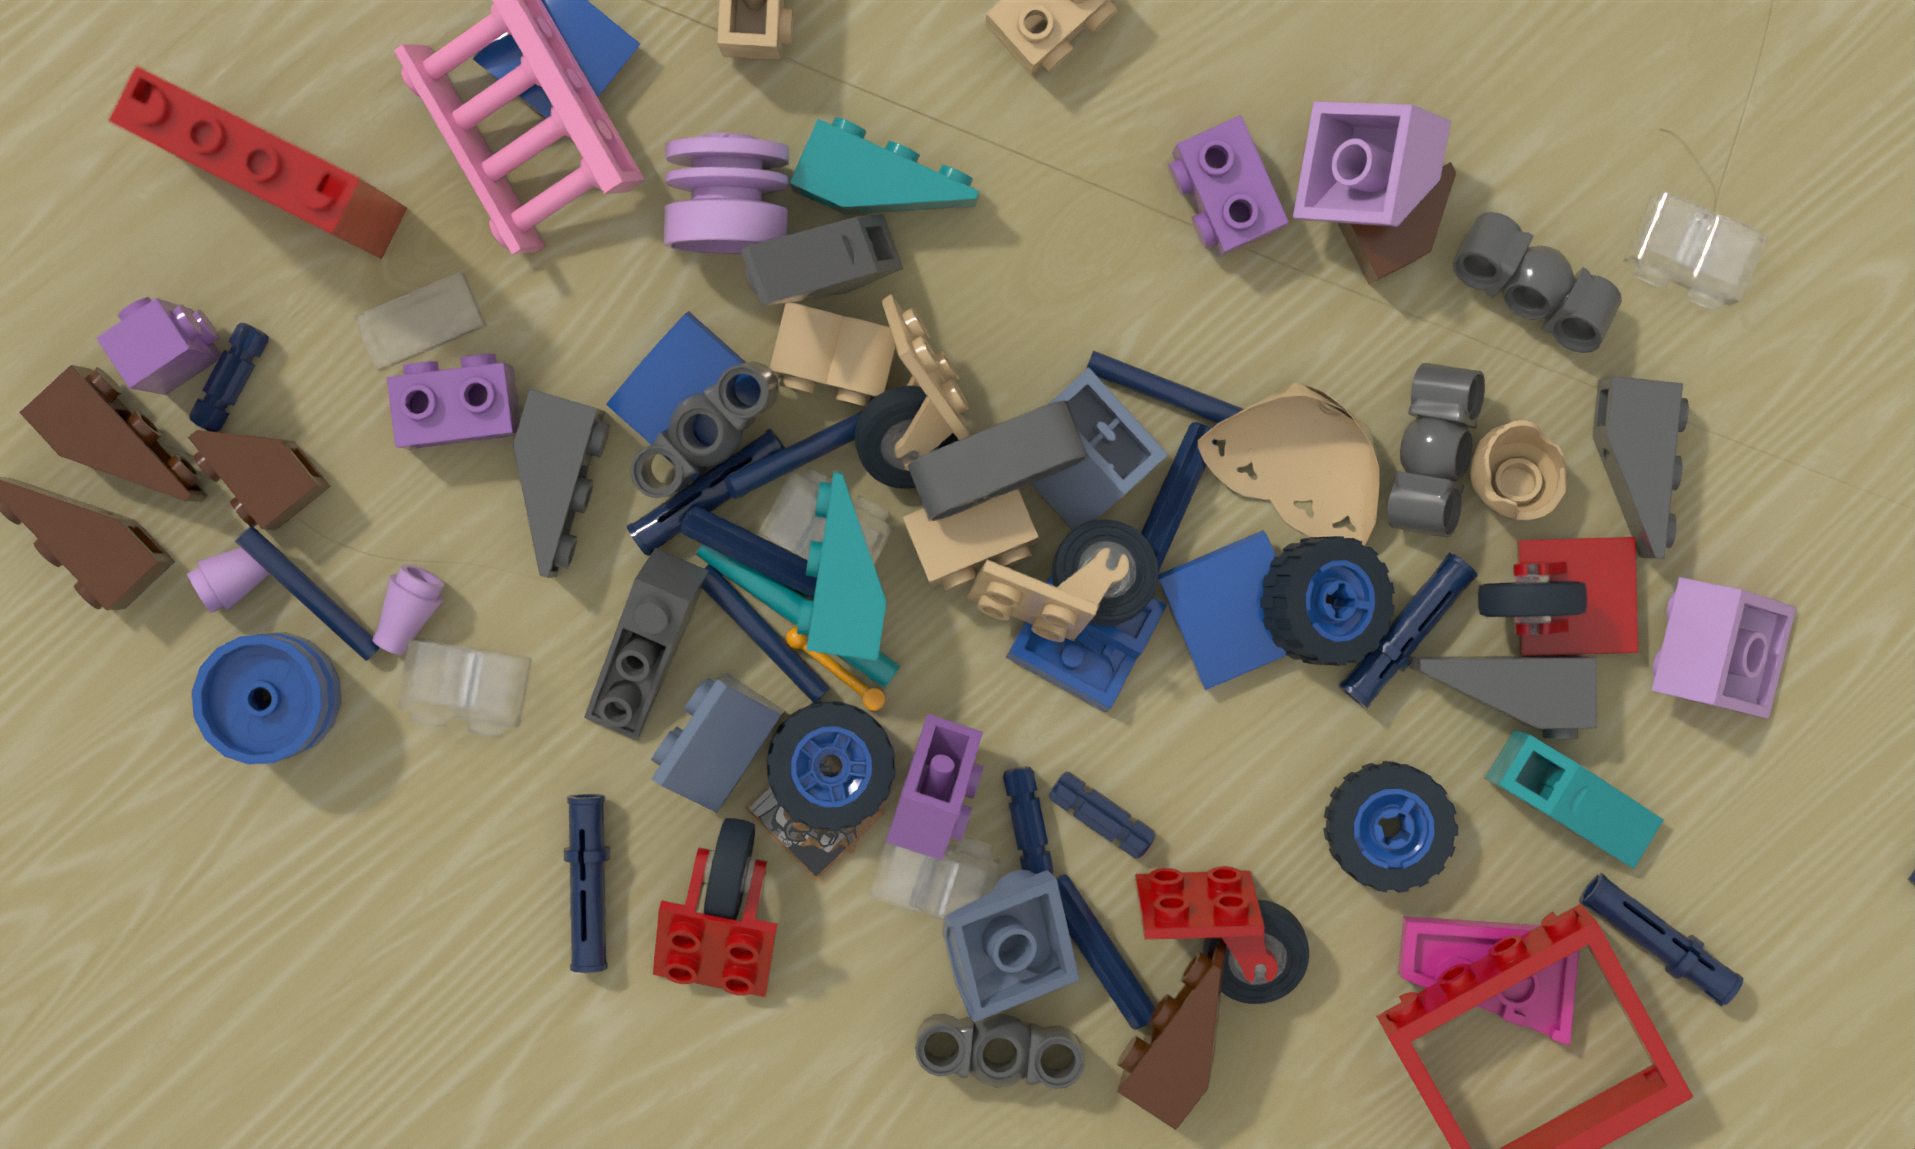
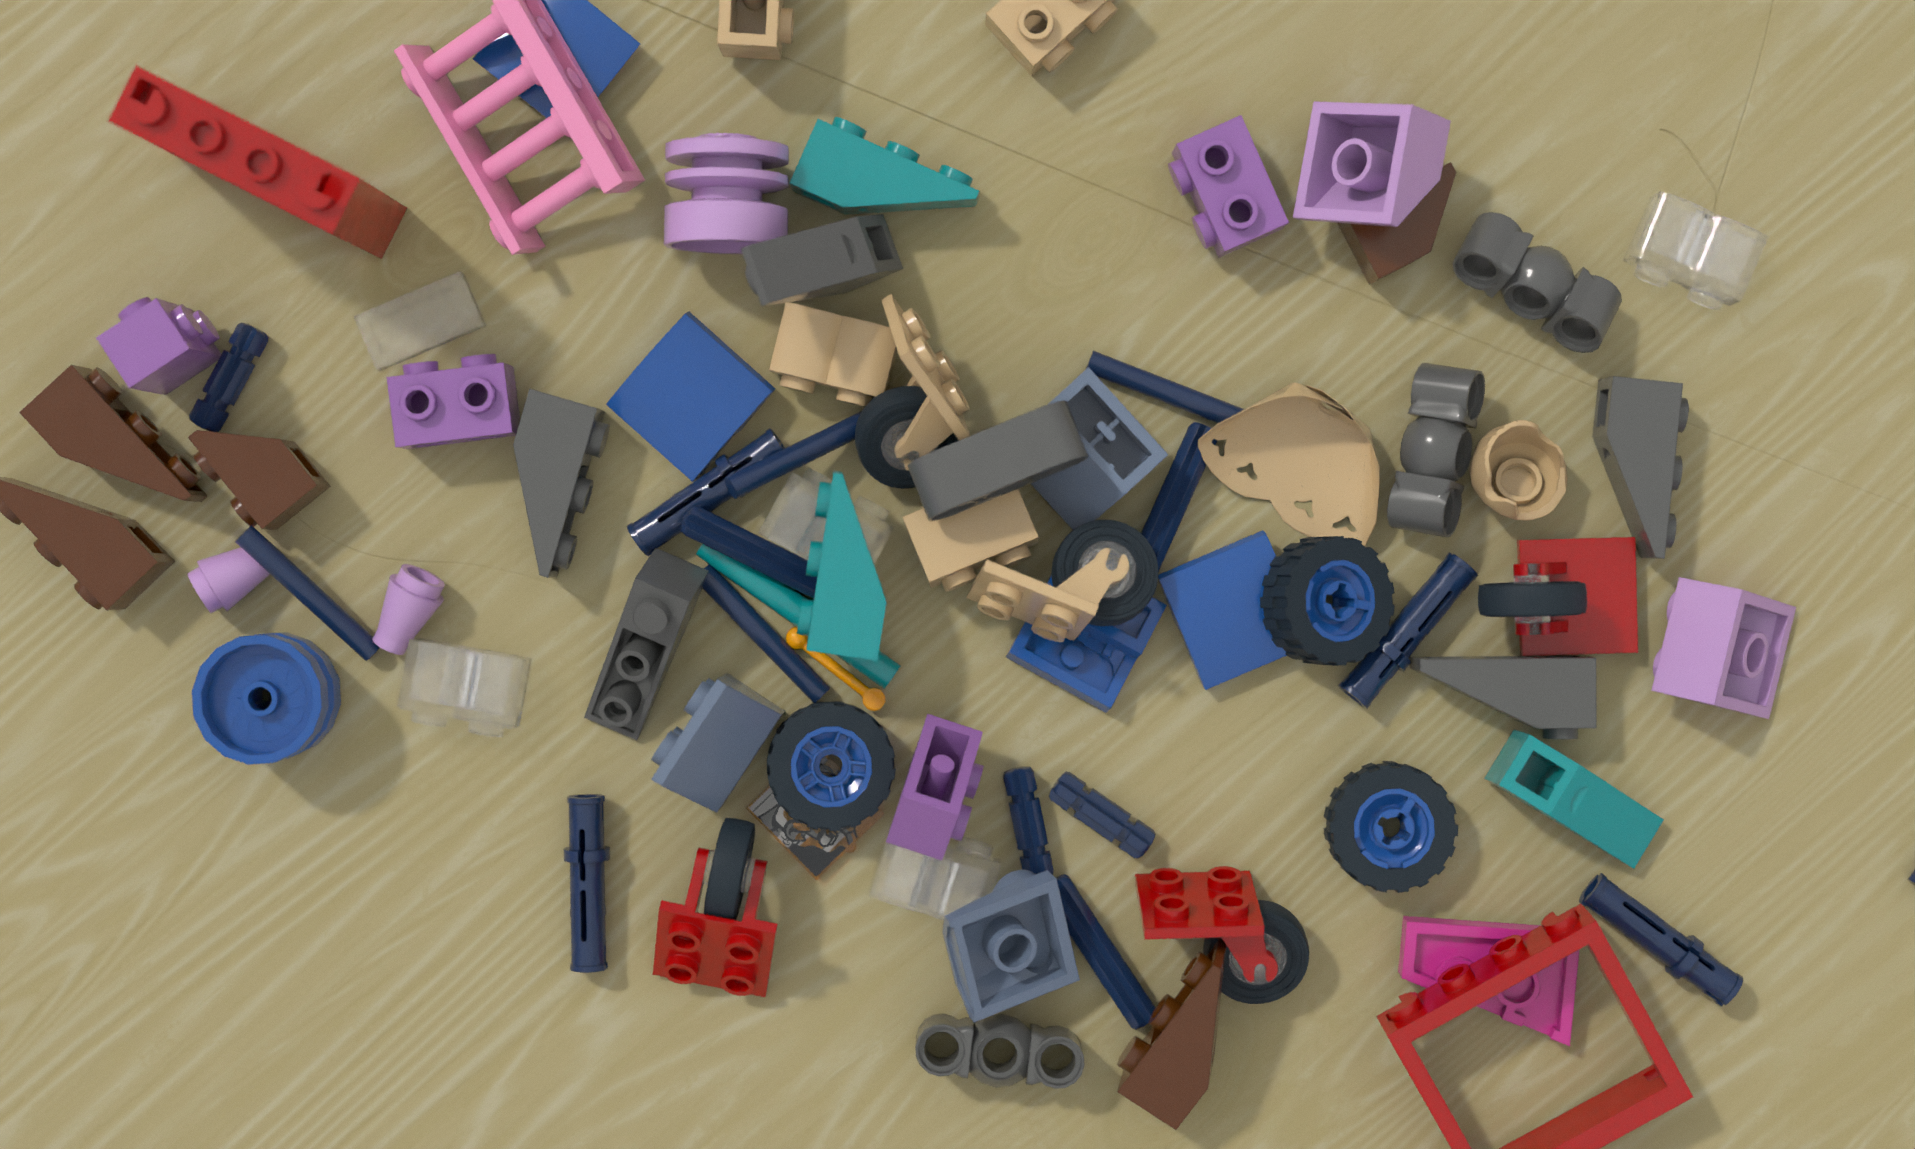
dark grey piece [631,362,779,498] -> none

